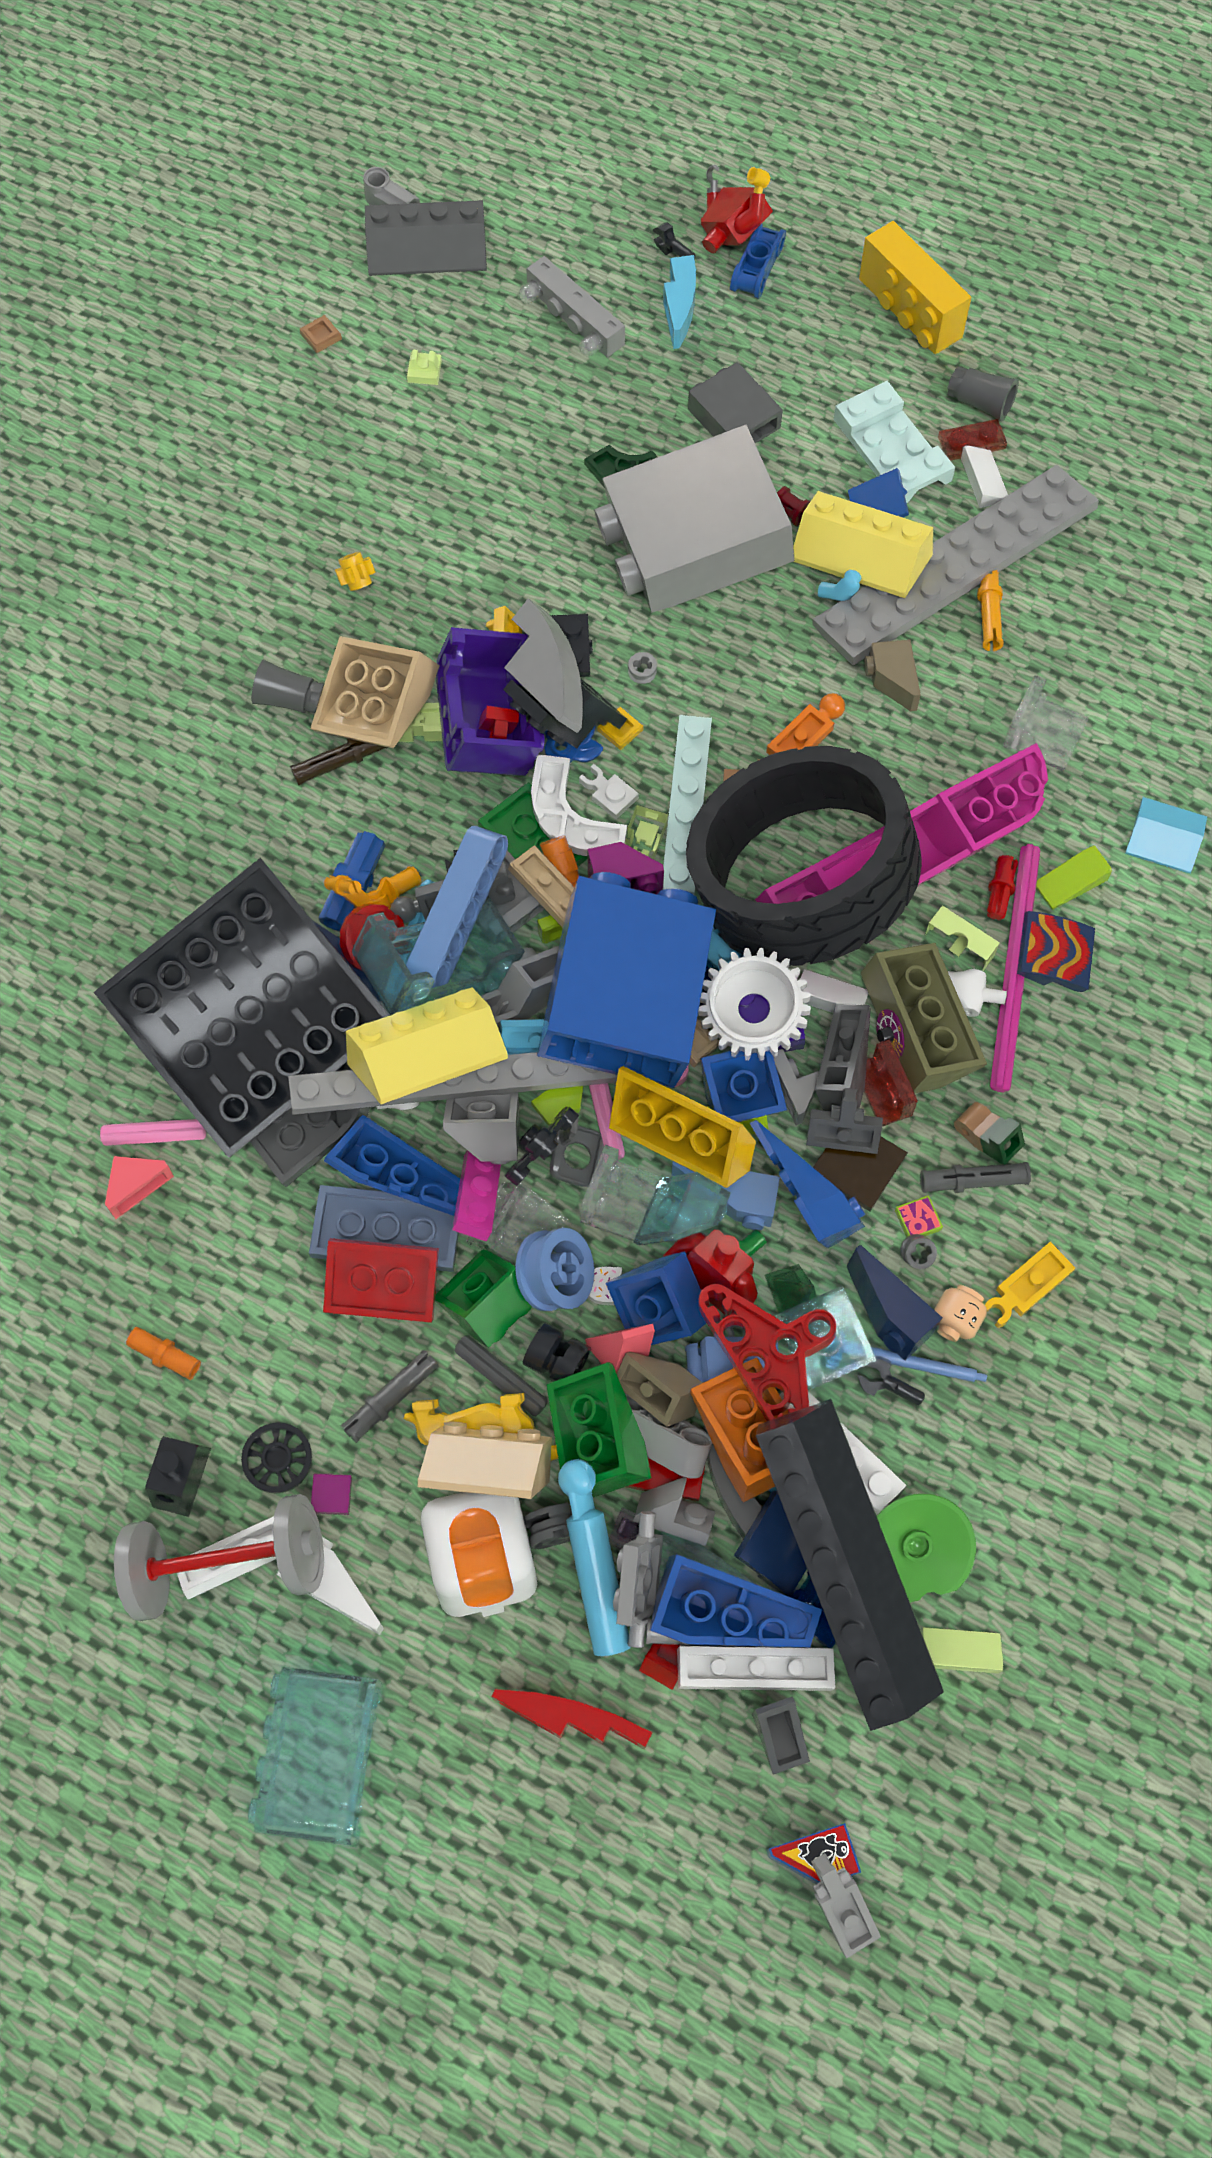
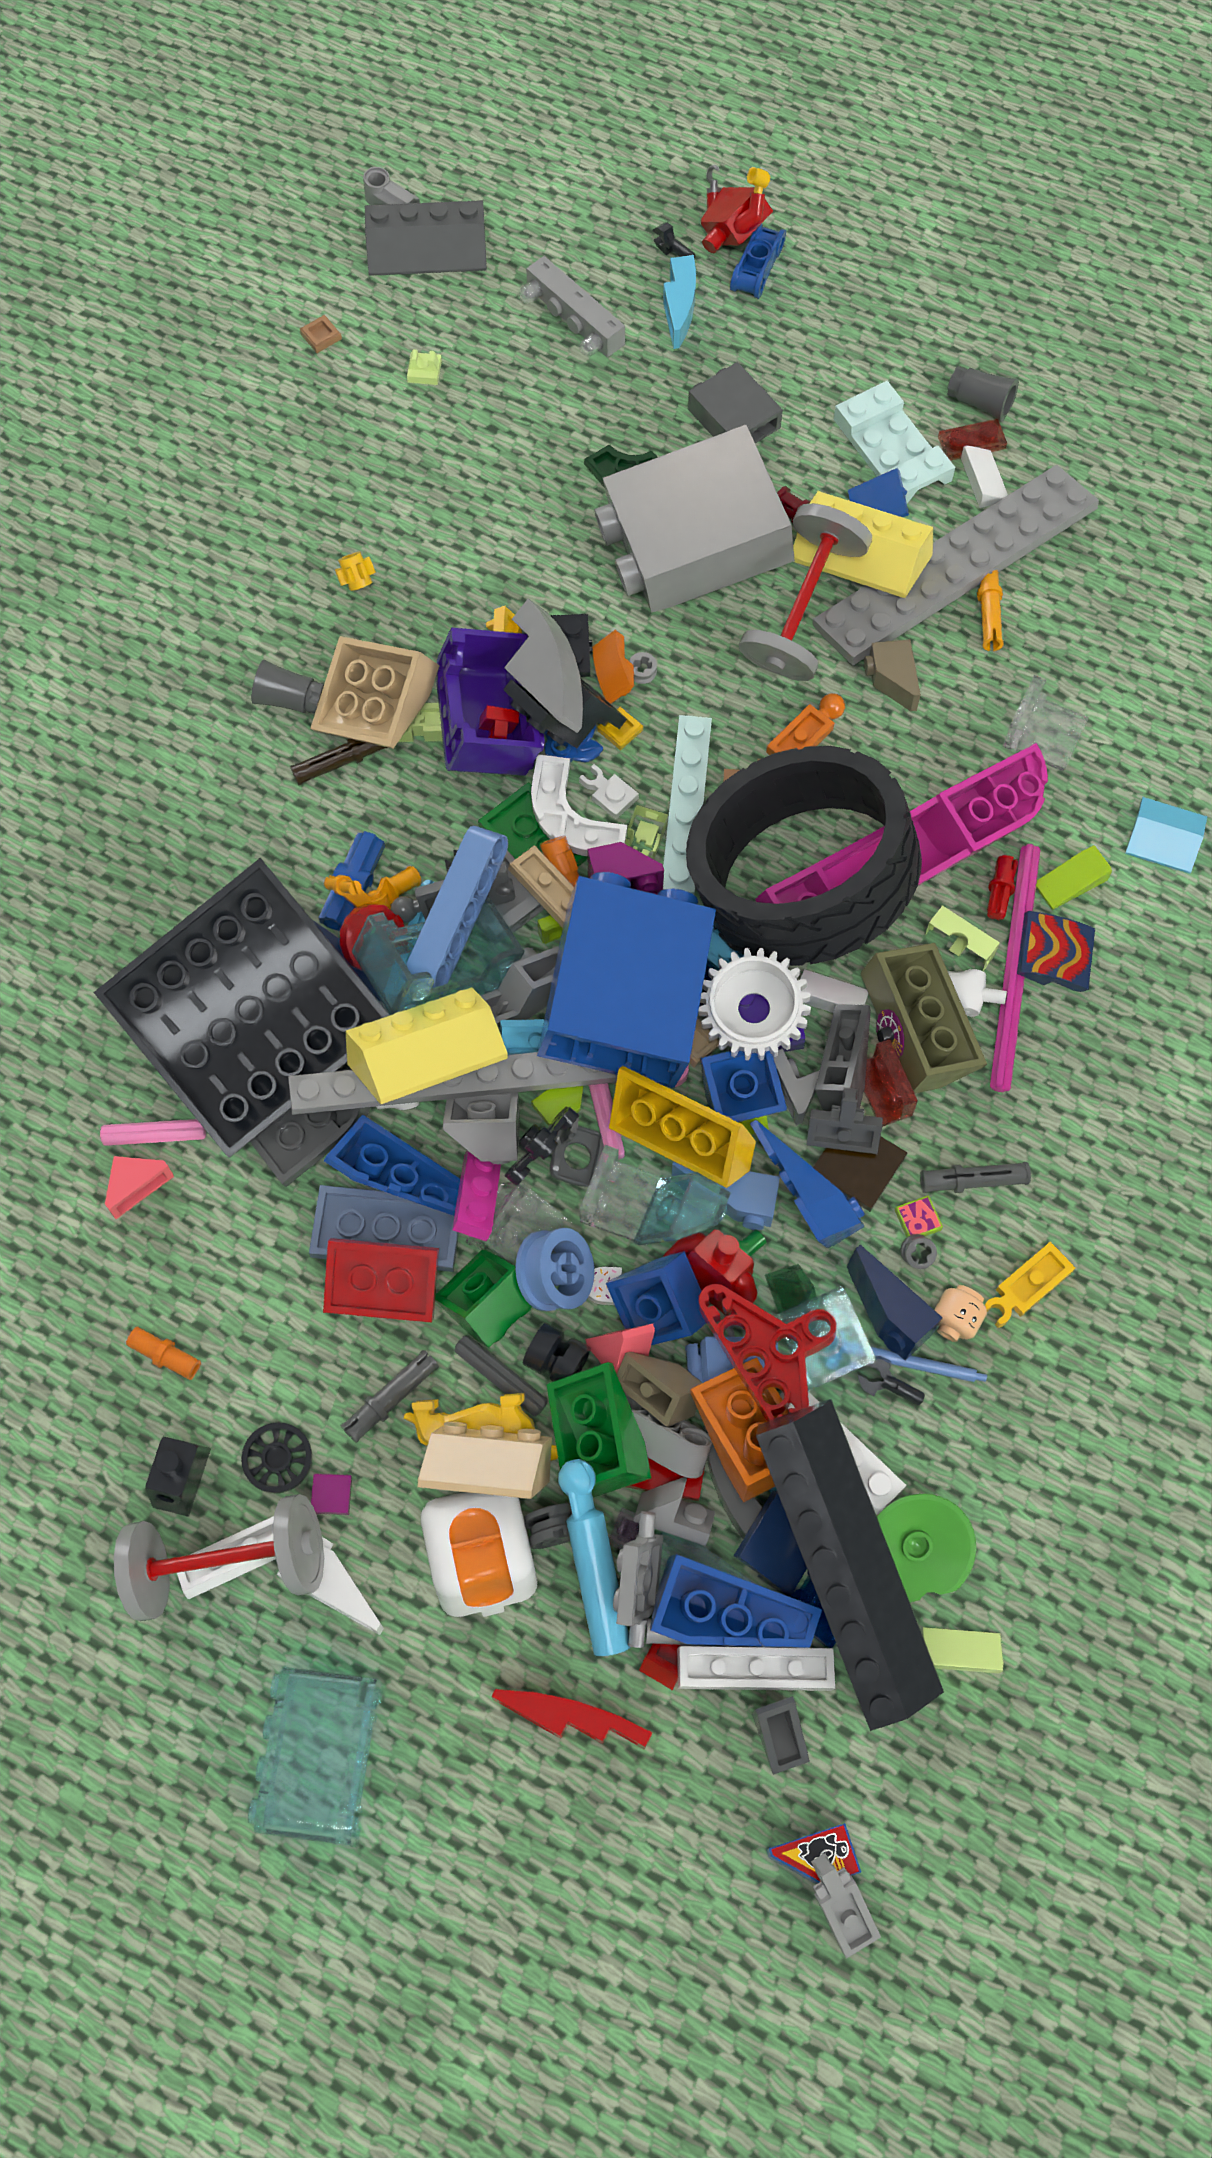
medium azure arm [818,570,862,601] -> none
yellow brick [859,221,972,355] -> none
leg [954,1102,1025,1166] -> none
none -> orange slope [592,629,634,704]
none -> light grey piece [739,503,872,681]

